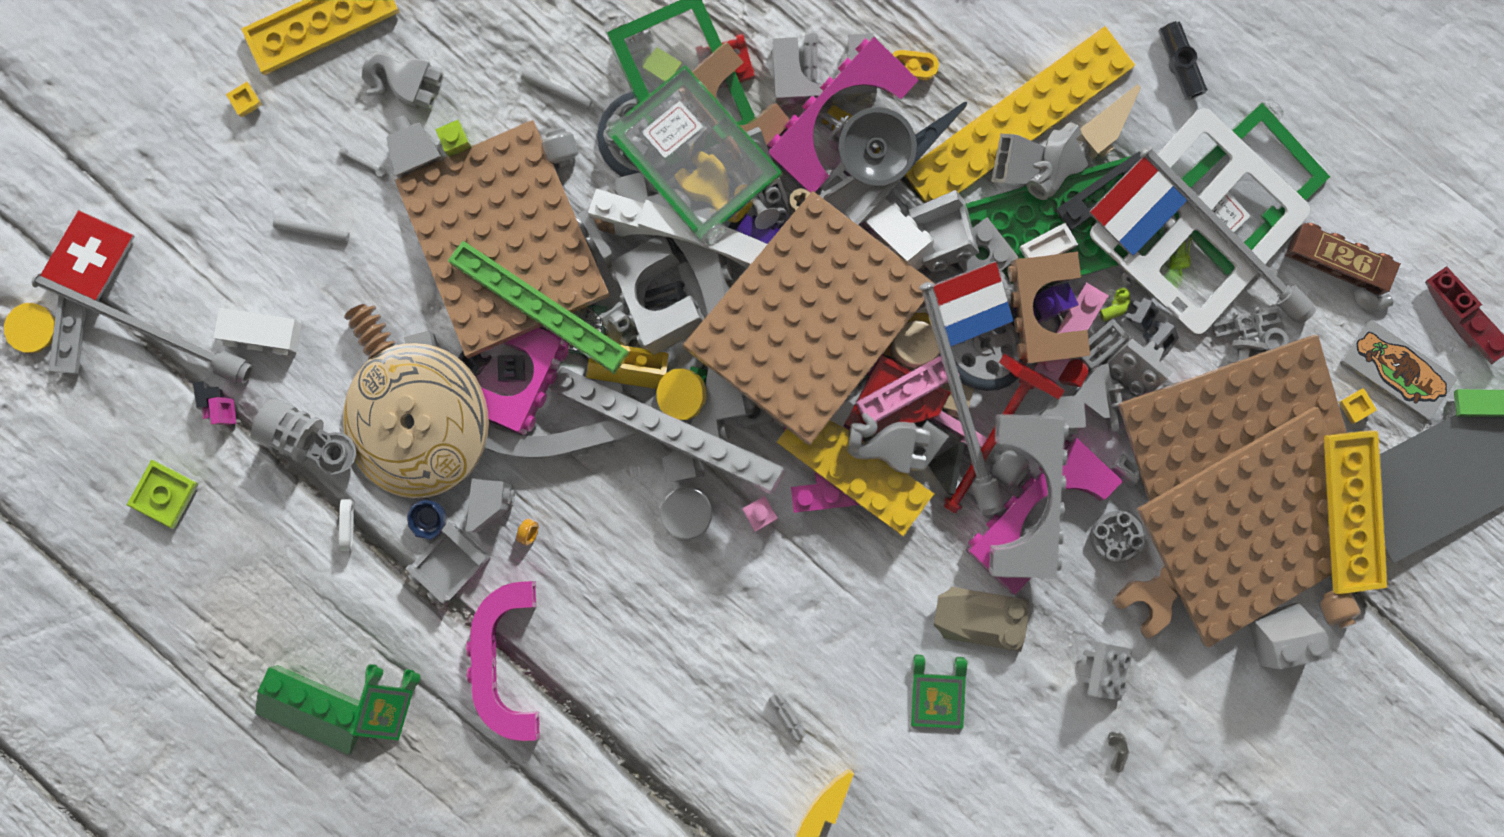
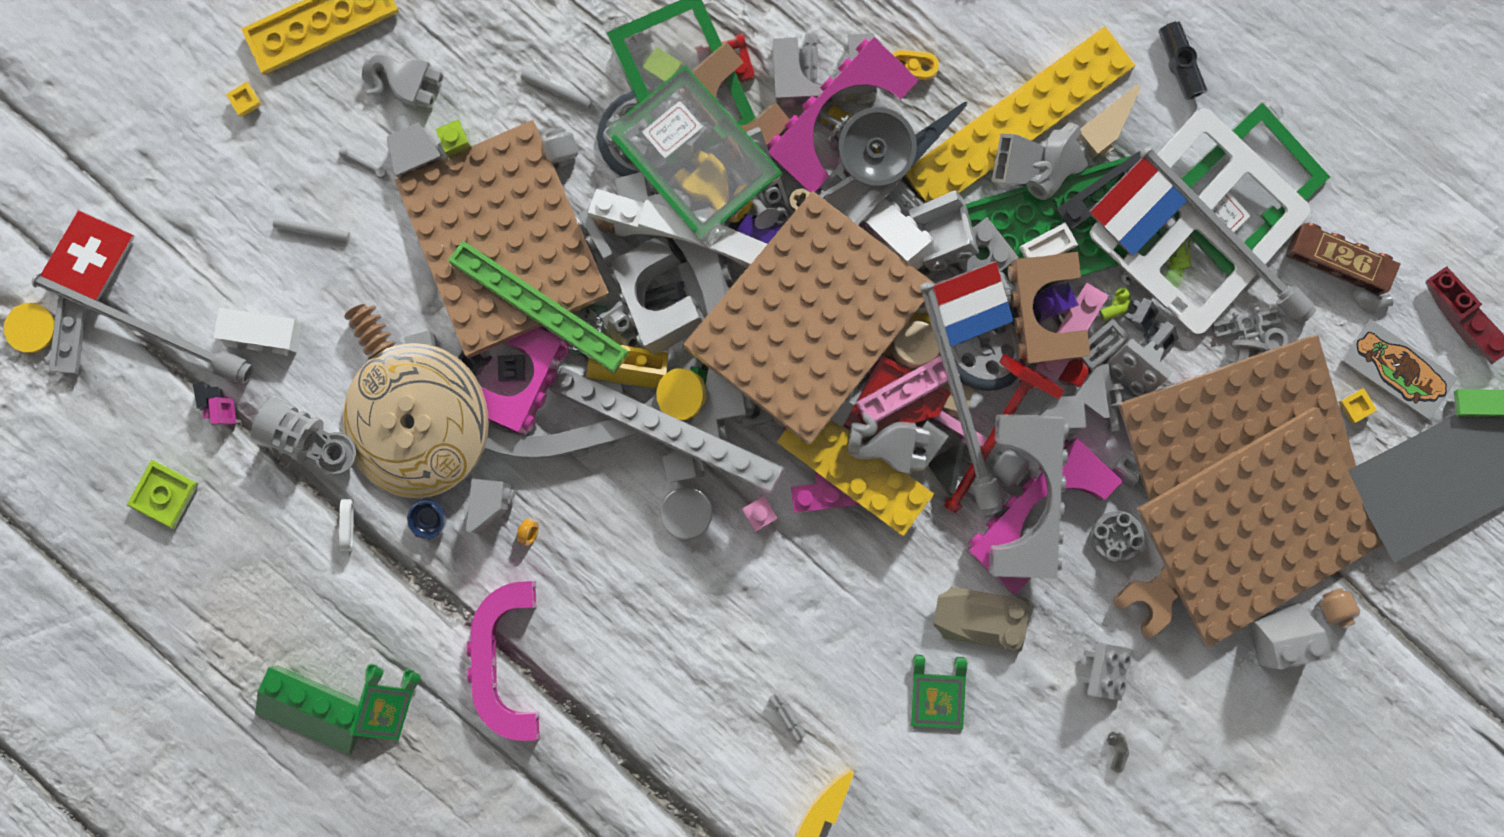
light grey panel [406,522,490,604] -> none
yellow plate [1324,430,1387,594] -> none

